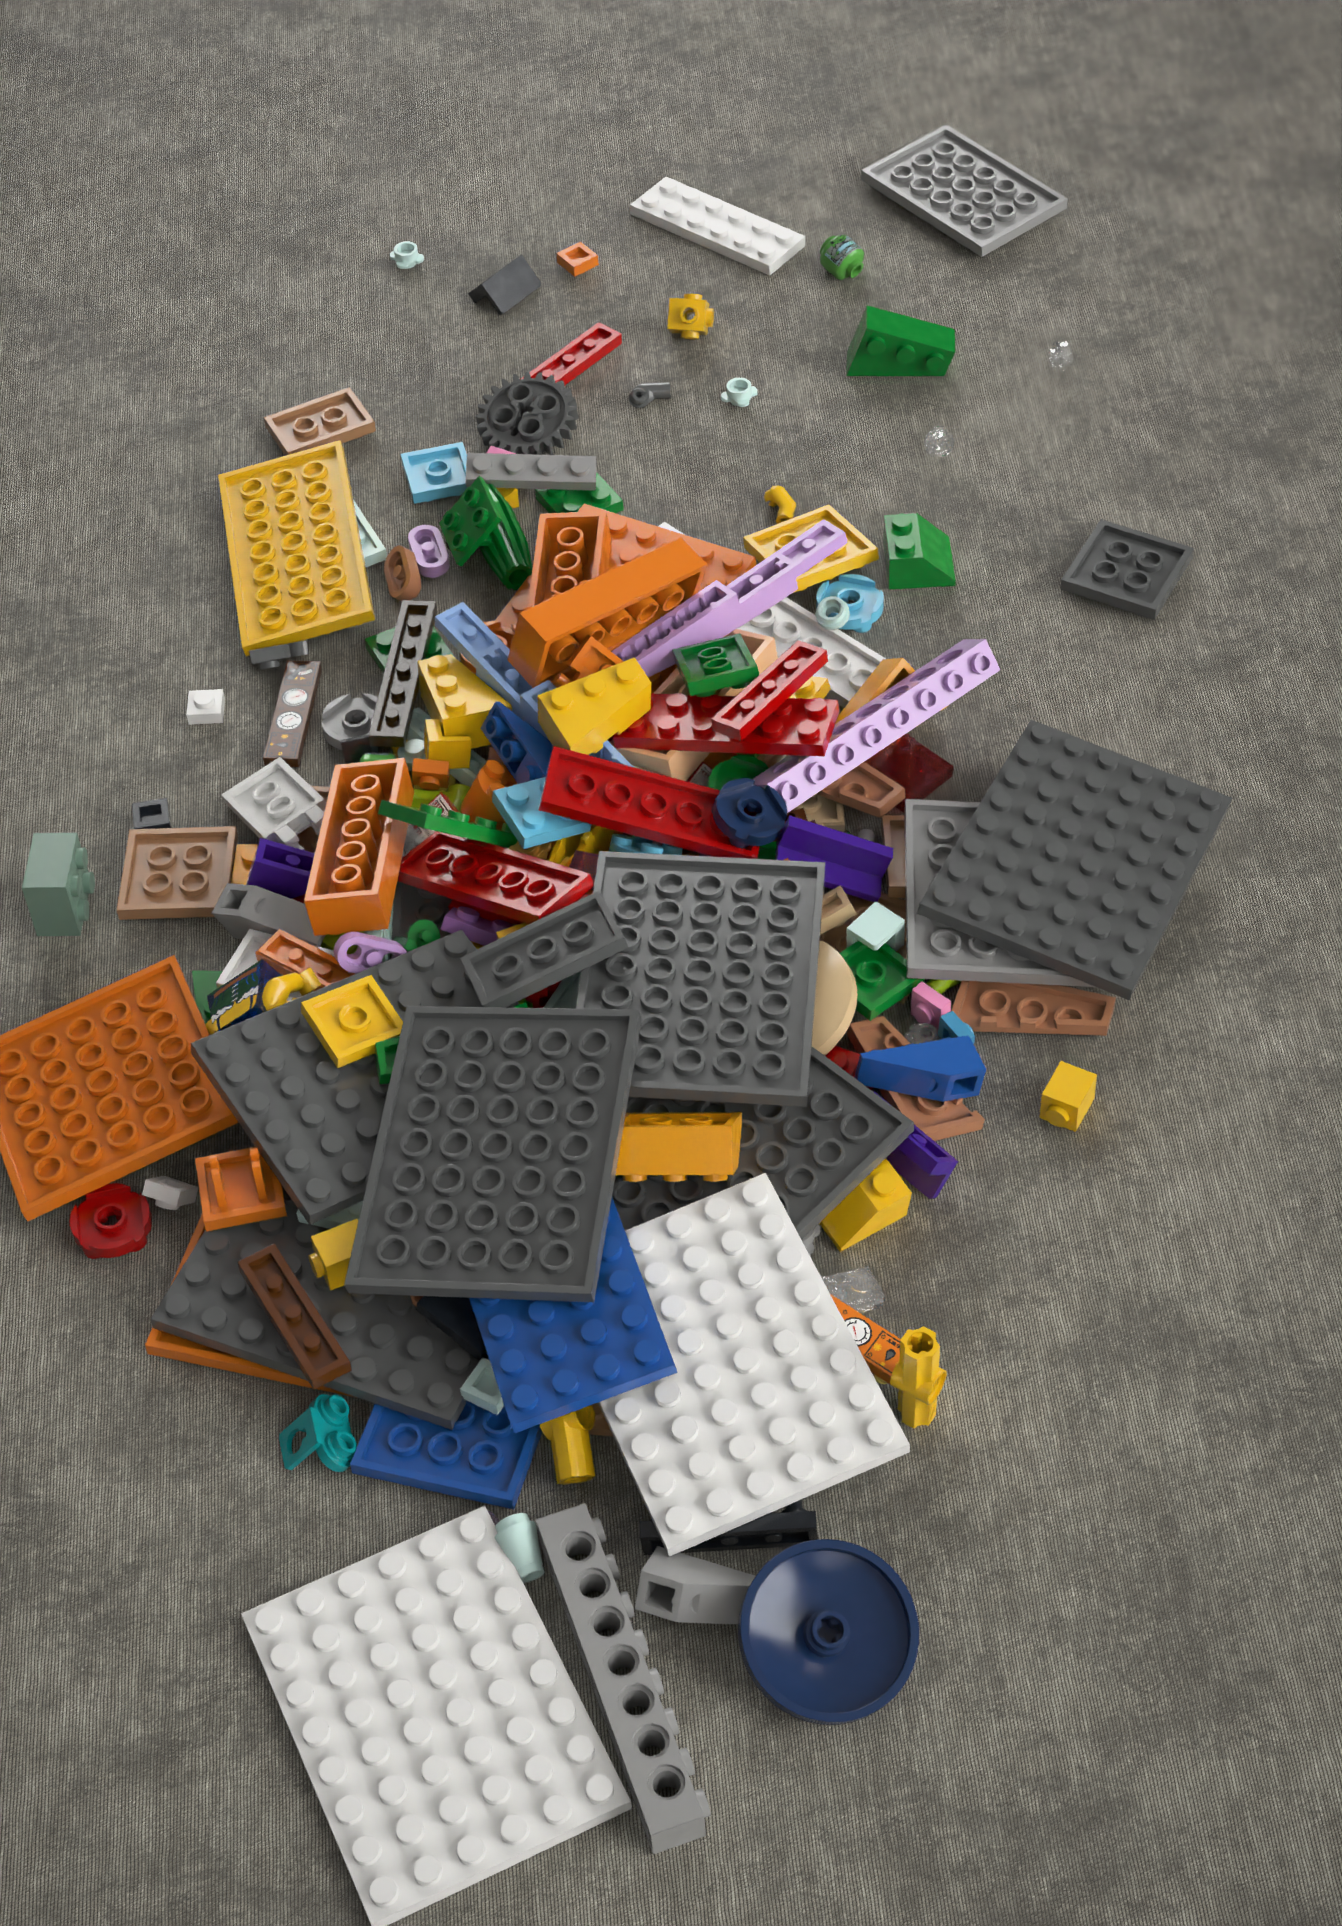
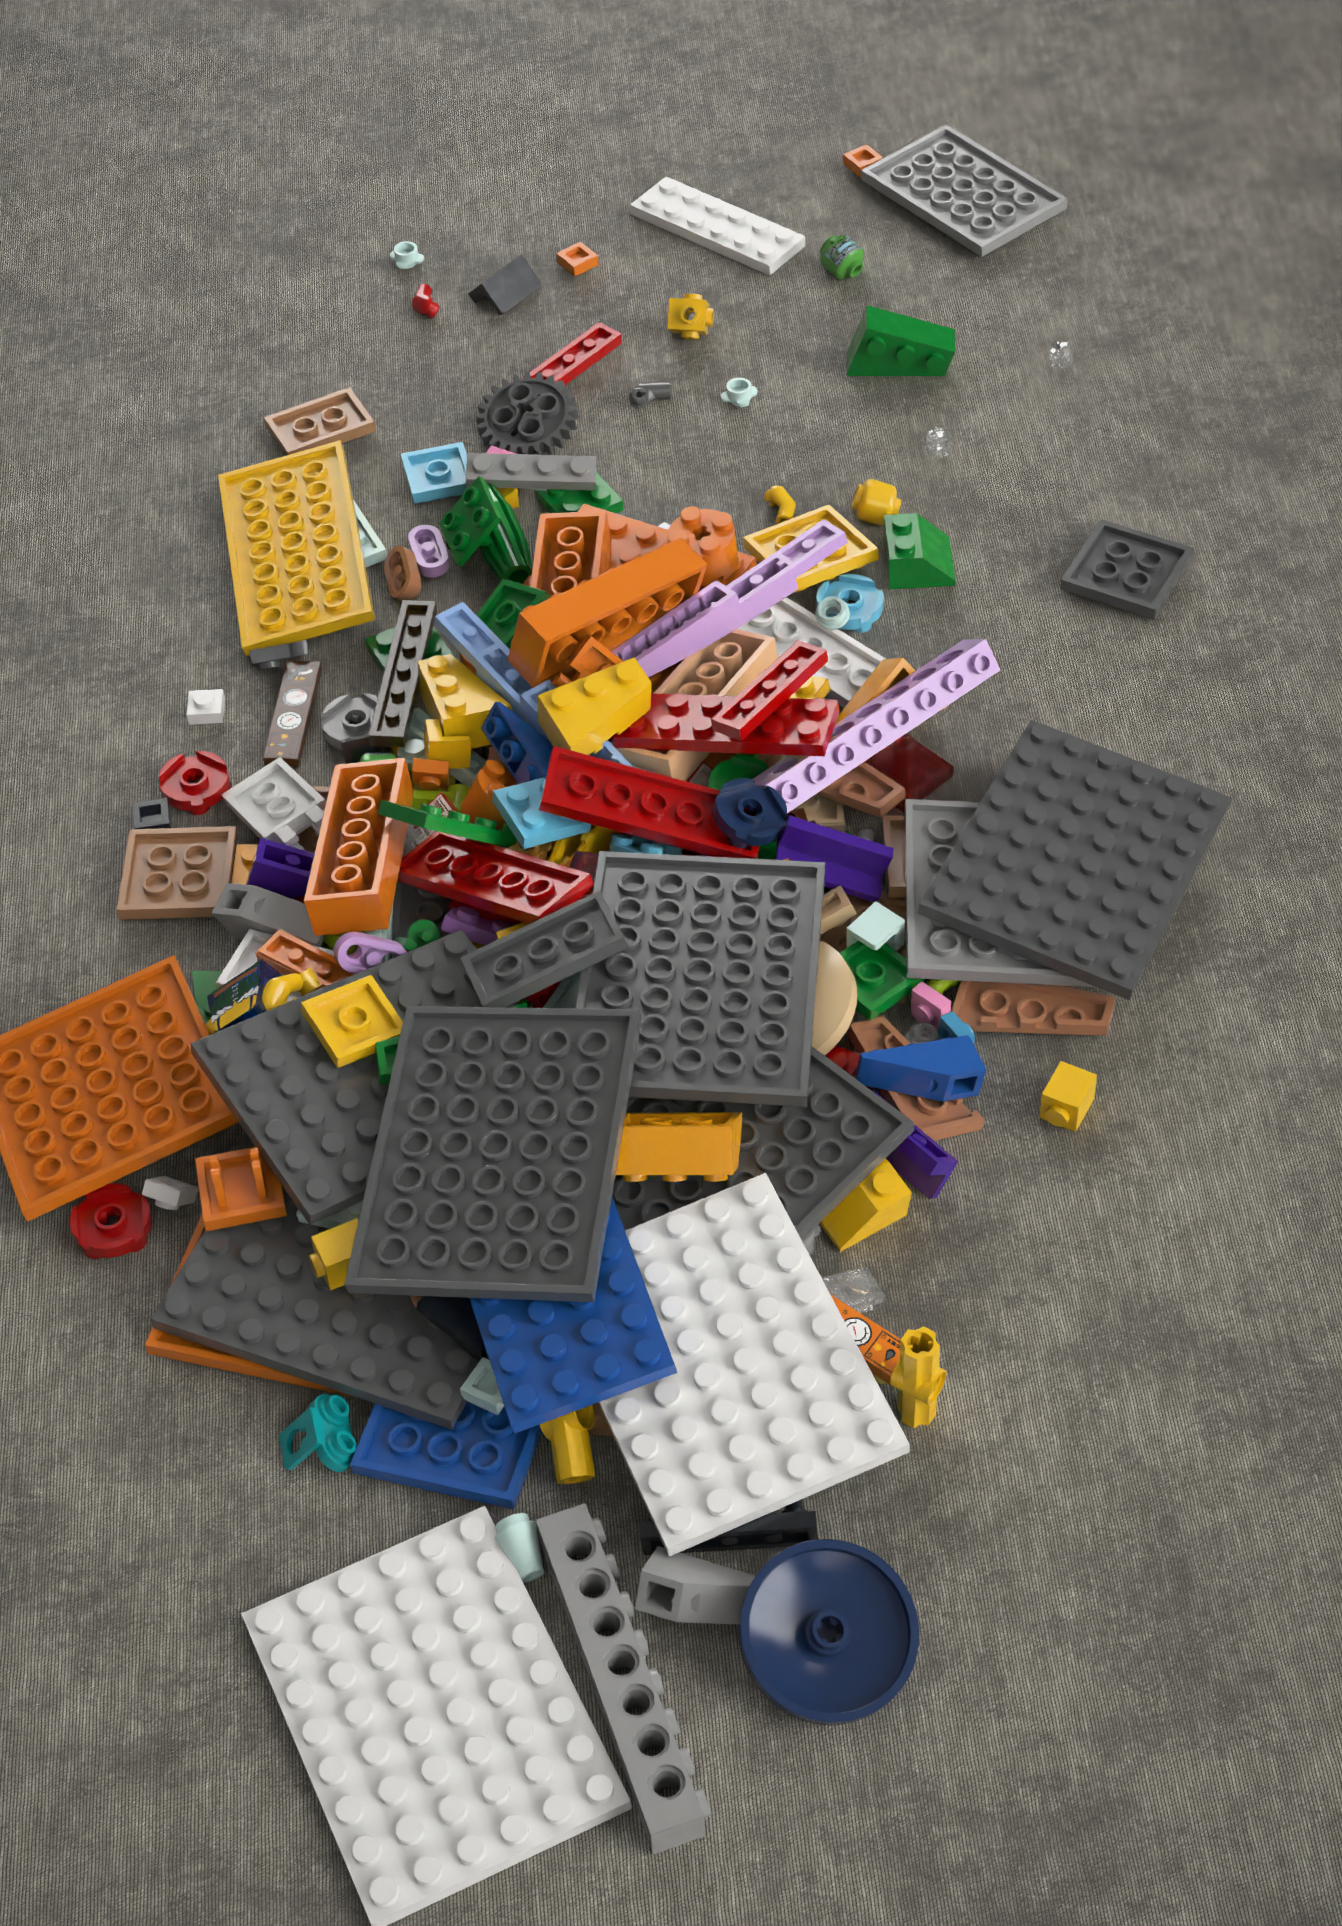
sand green brick [22,832,95,936] -> none
reddish brown plate [237,1244,352,1390] -> none
green plate [672,633,759,697] -> none
none -> red plate [159,751,231,815]
none -> red arm [412,284,440,318]
none -> green plate [476,579,550,649]
none -> orange brick [667,506,739,586]
none -> orange plate [843,144,883,177]
none -> yellow head [851,479,902,526]

